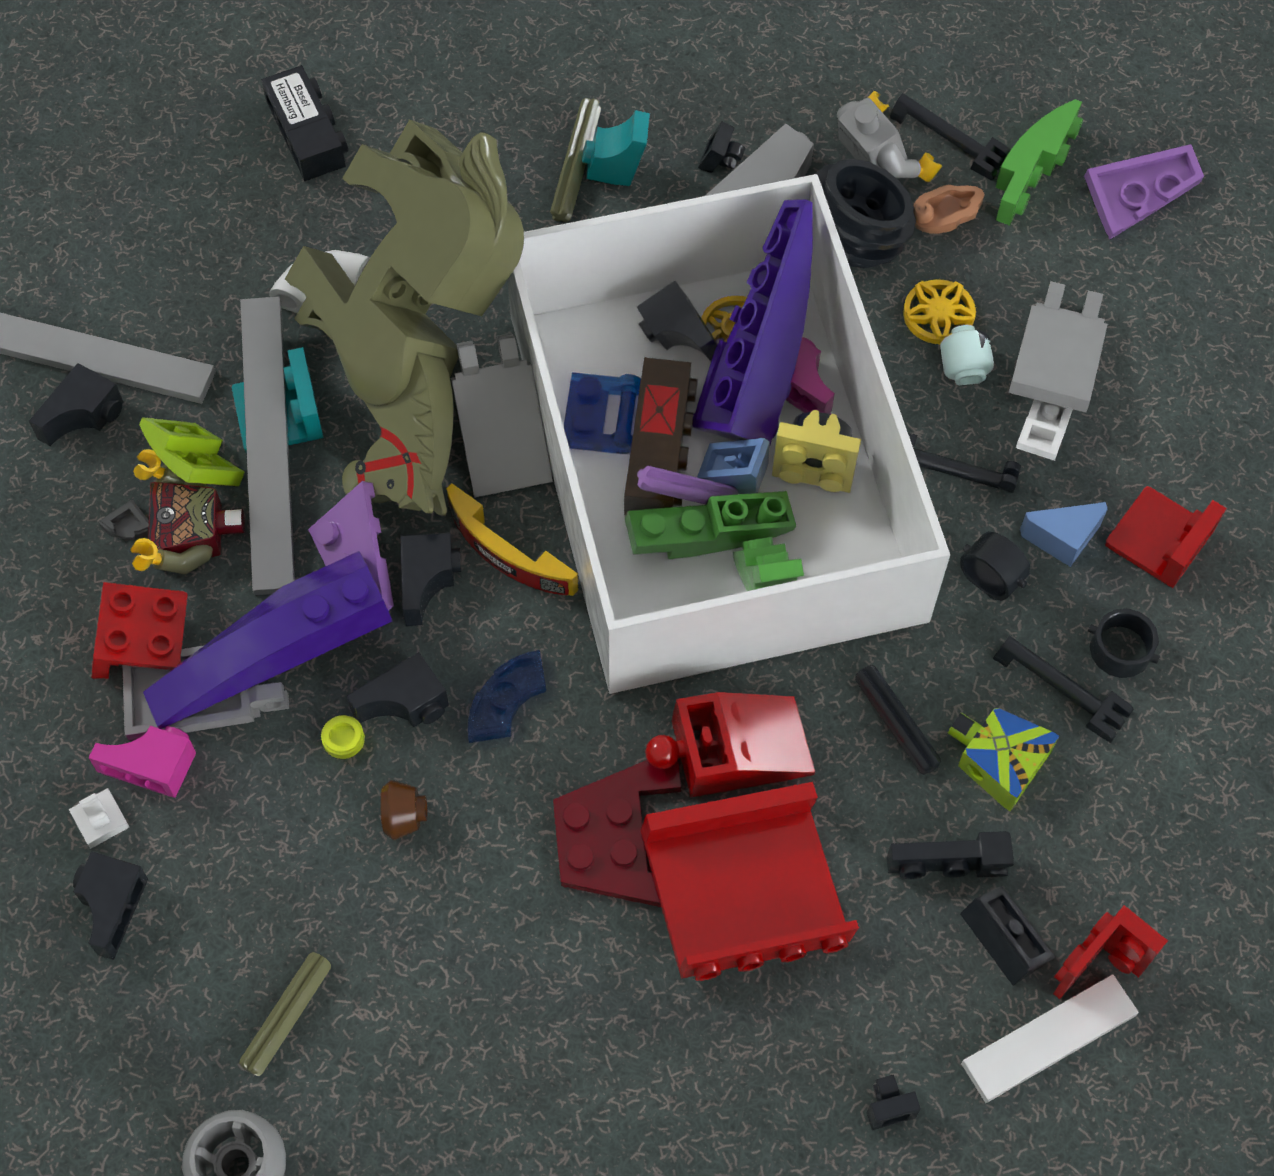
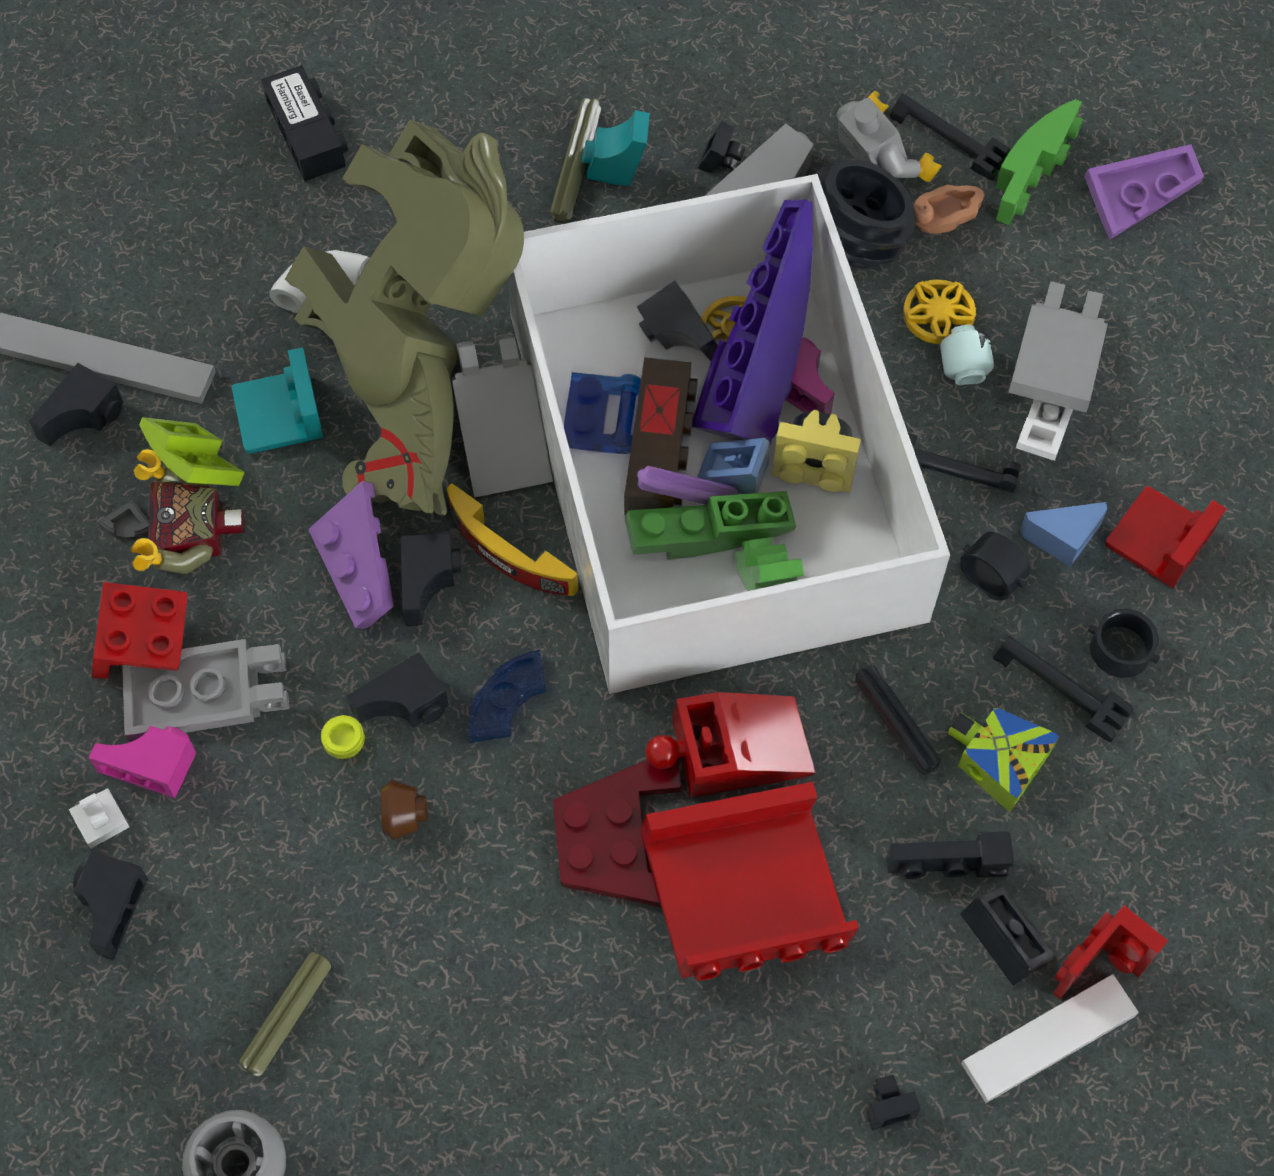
dark purple wedge [143,551,393,729] -> none
light grey tile [240,296,295,595] -> none

